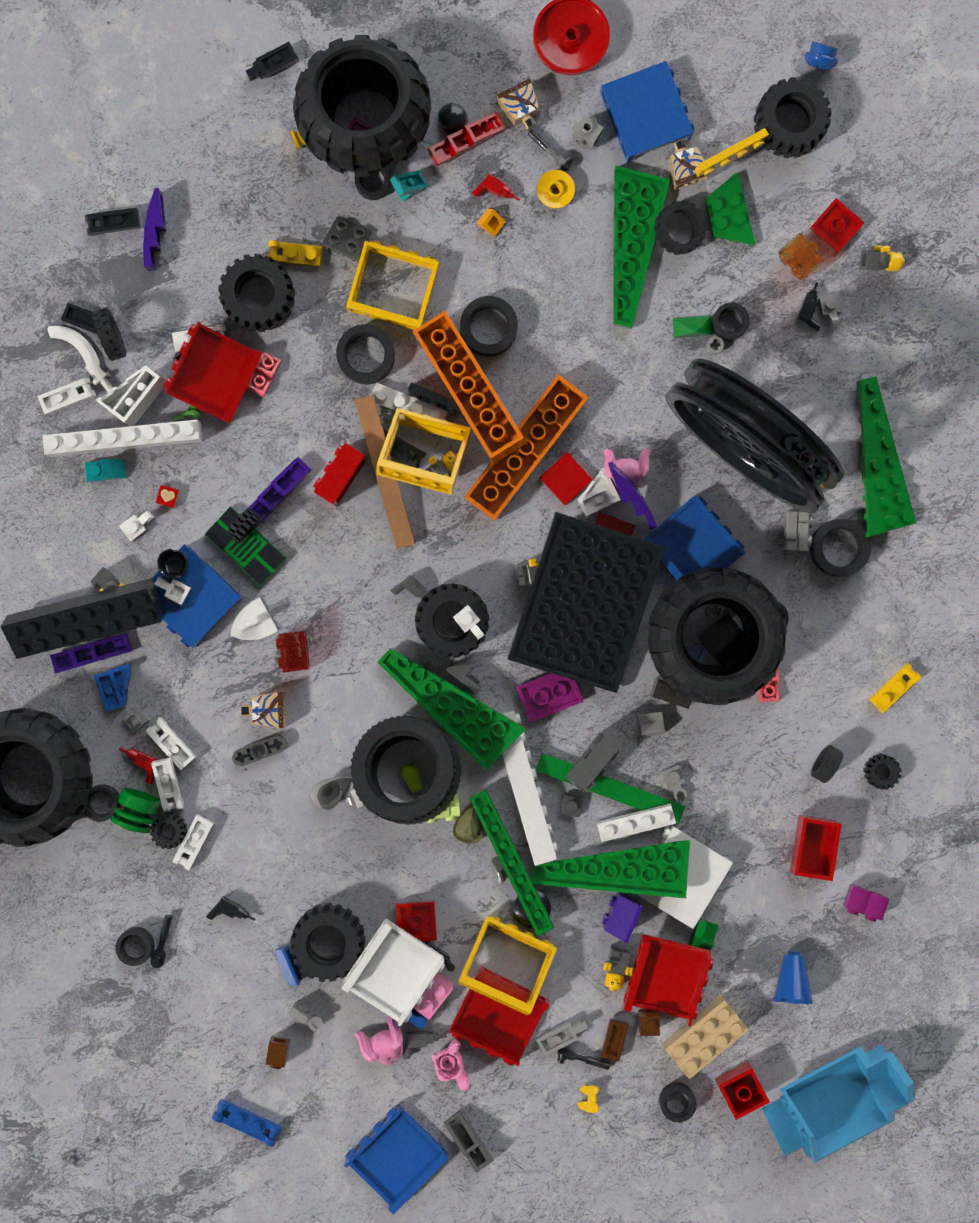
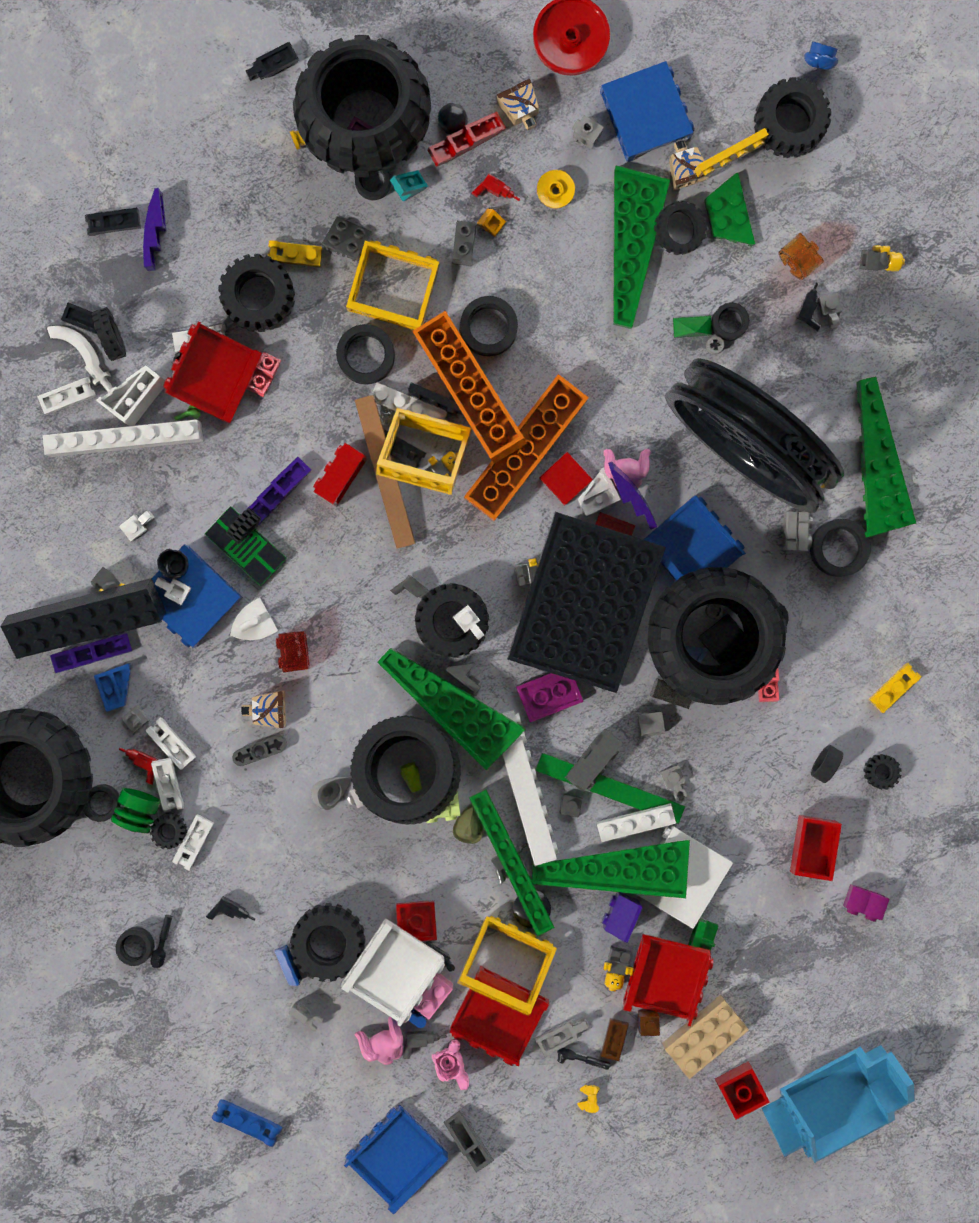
teal slope [85,459,127,482] -> none
red tile [155,485,180,509] -> none
reddish brown brick [265,1036,291,1069] -> none
black piece [527,129,573,171] -> none
black tyre [659,1082,697,1123] -> none
blue cone [773,951,813,1004] -> none
red plate [809,198,865,253] -> none
none -> dark grey brick [452,220,476,266]

